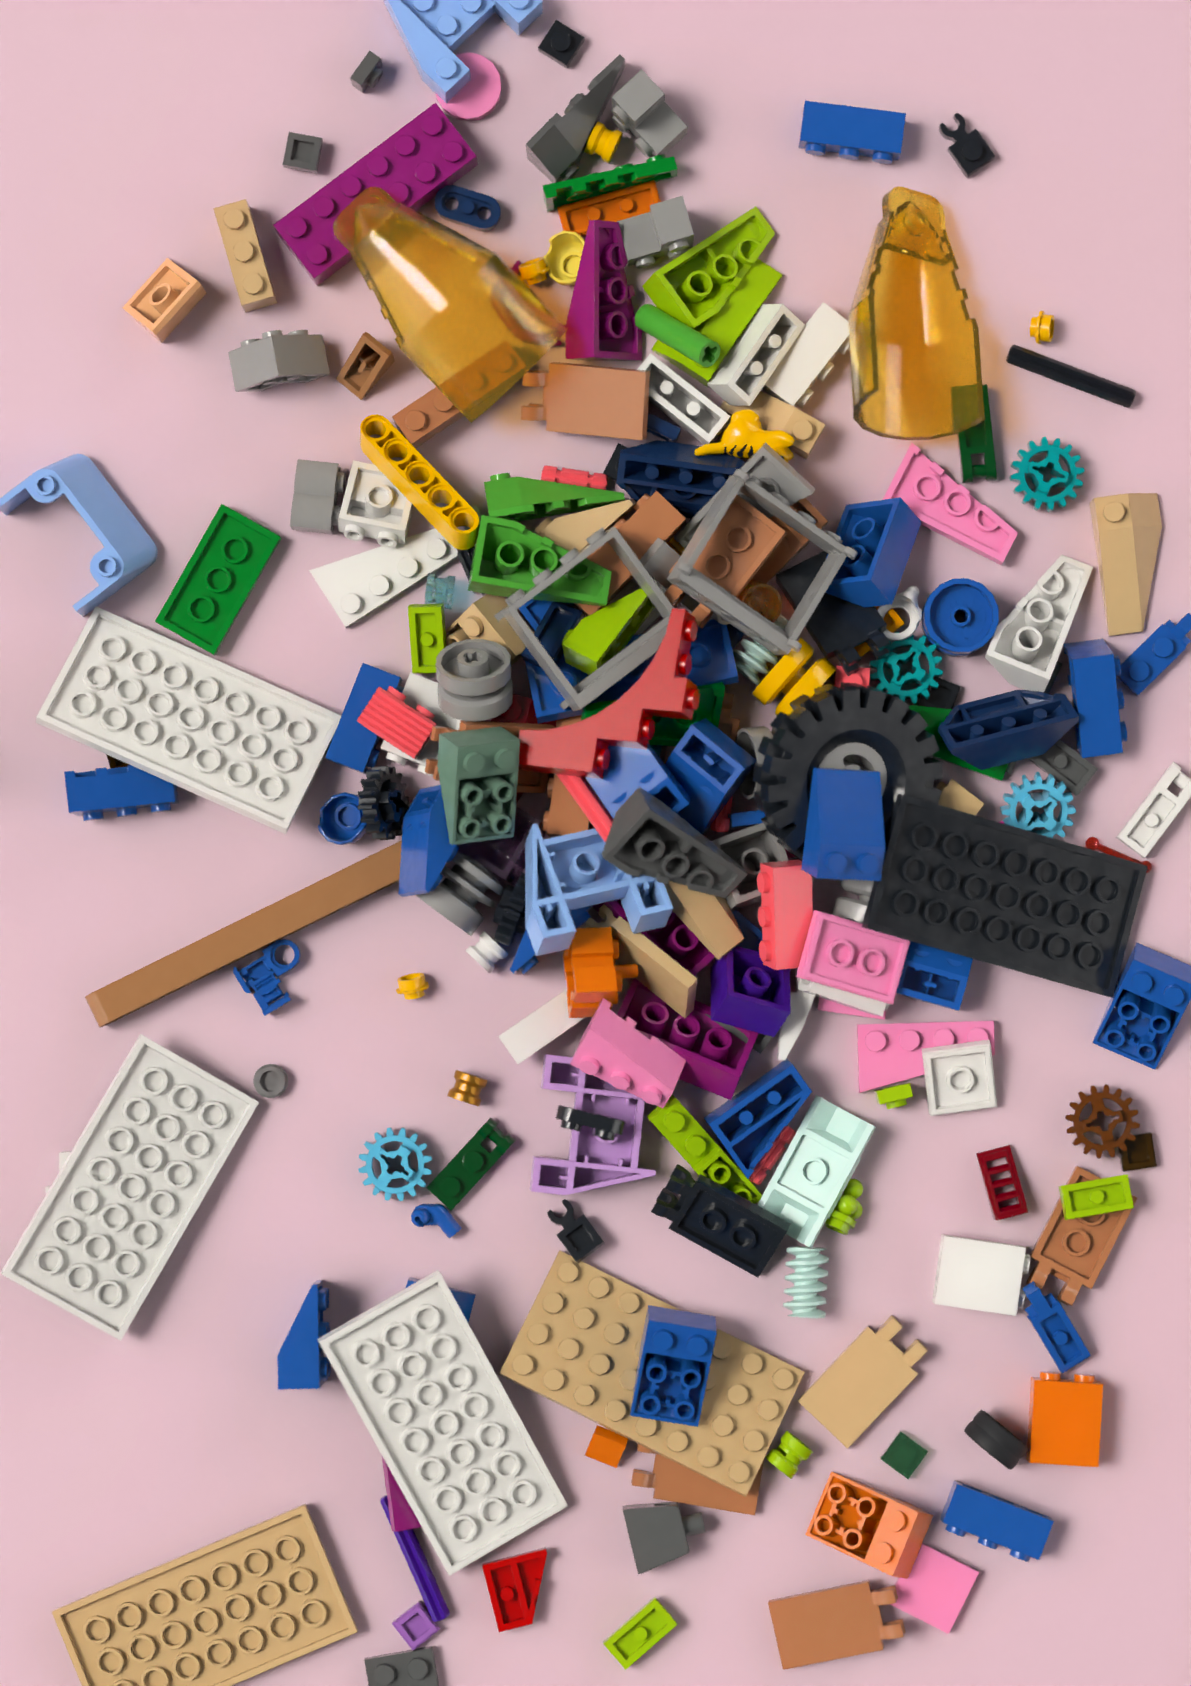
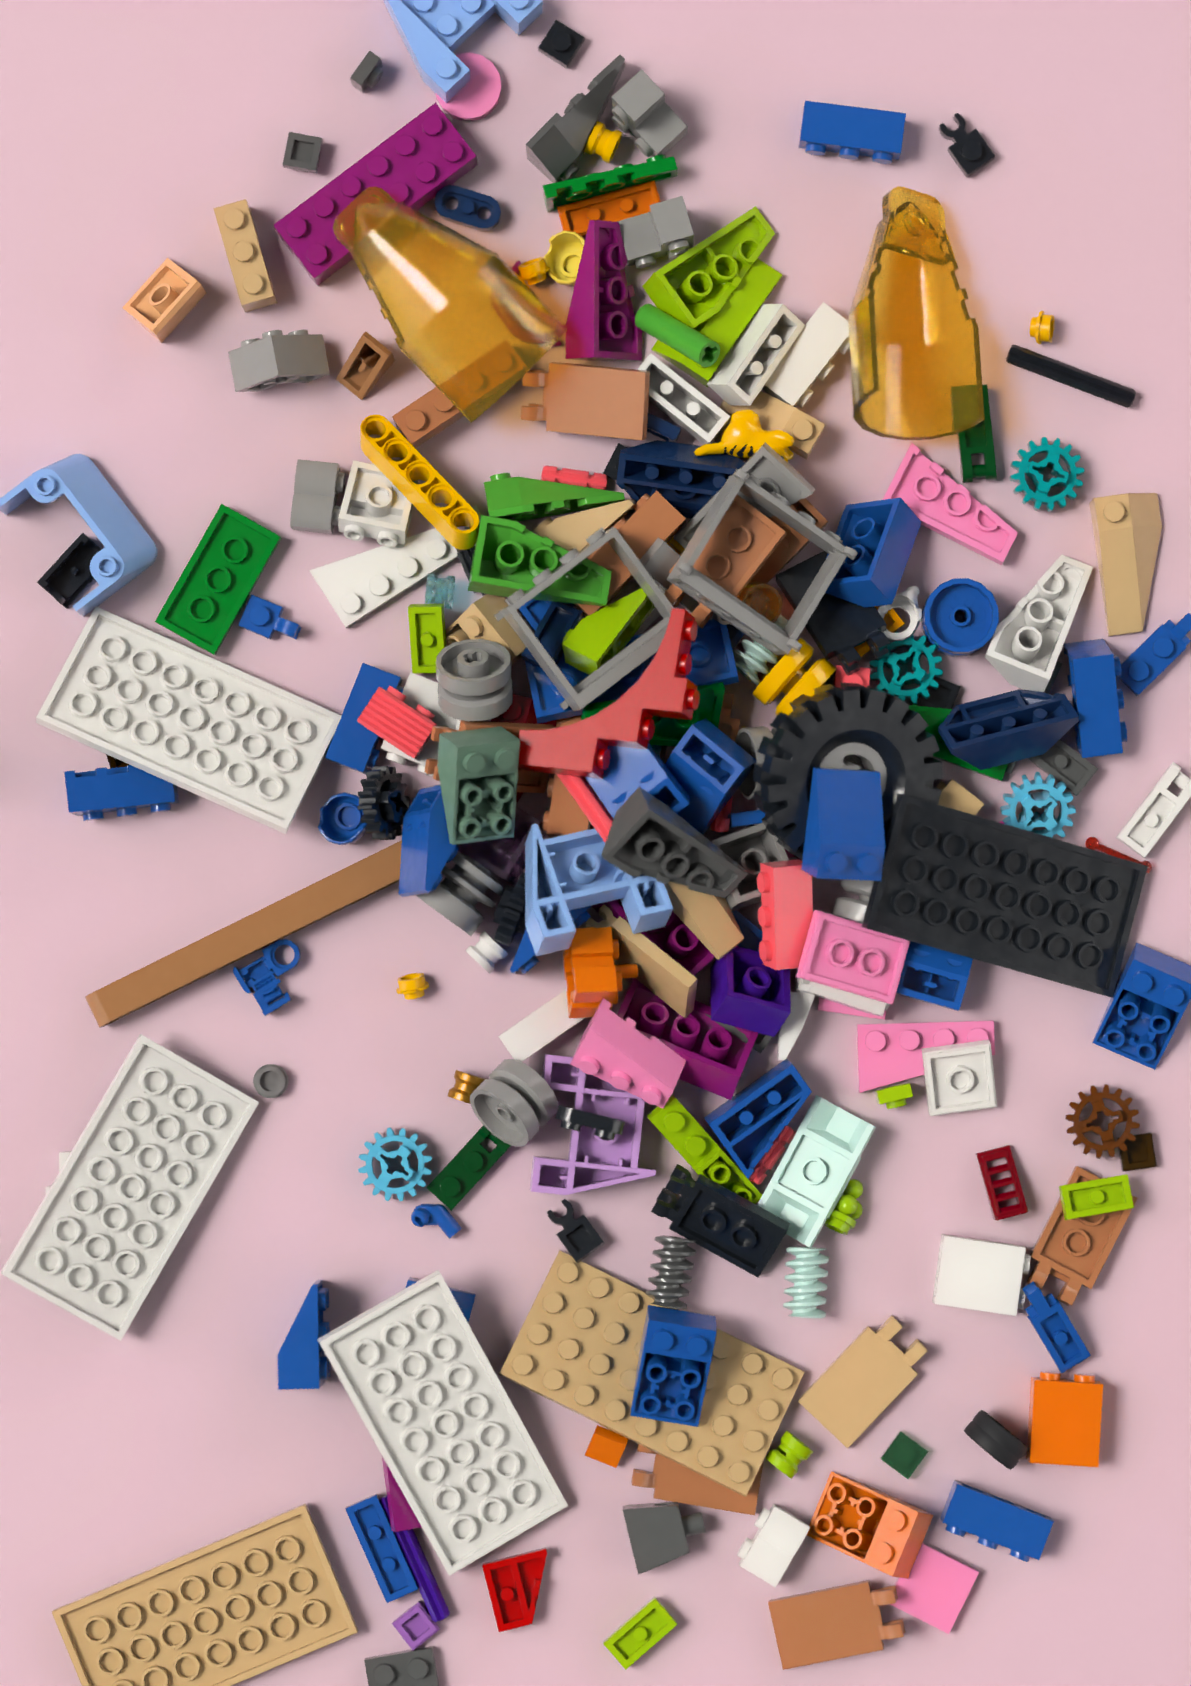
none -> black hinge [37,533,101,609]
none -> blue plate [238,594,302,640]
none -> blue plate [345,1493,419,1603]
none -> light grey wheel [470,1059,558,1147]
none -> dark grey piece [645,1235,697,1309]
none -> white brick [737,1504,810,1587]

